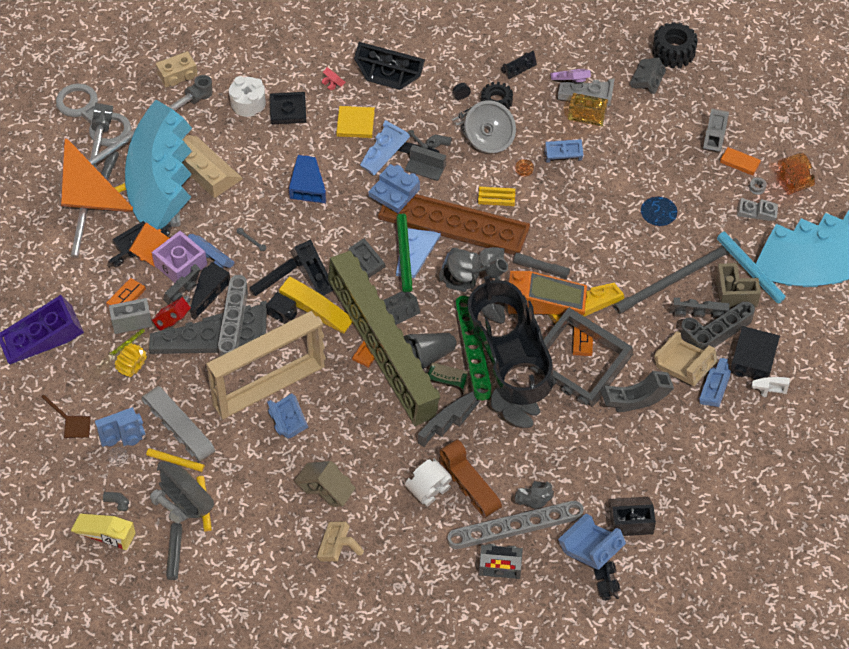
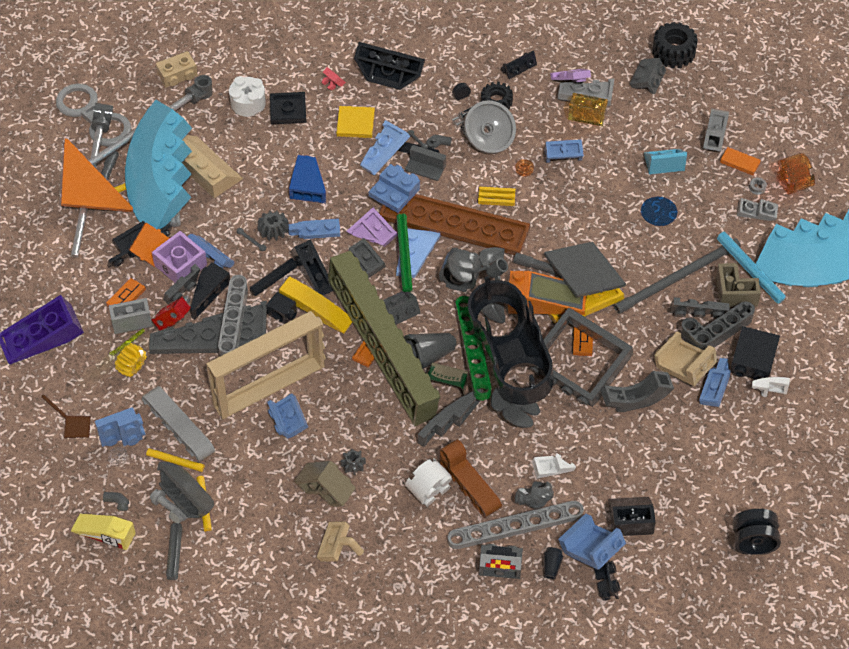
none -> dark grey gear [257,210,289,241]
none -> medium blue hinge [288,219,340,239]
none -> dark grey gear [341,449,366,475]
none -> lavender wing [347,208,398,247]
none -> white slope [532,453,576,478]
none -> black cone [543,547,564,580]
none -> dark grey piece [544,241,626,298]
none -> medium azure slope [644,149,687,174]
none -> black wheel [732,509,781,555]

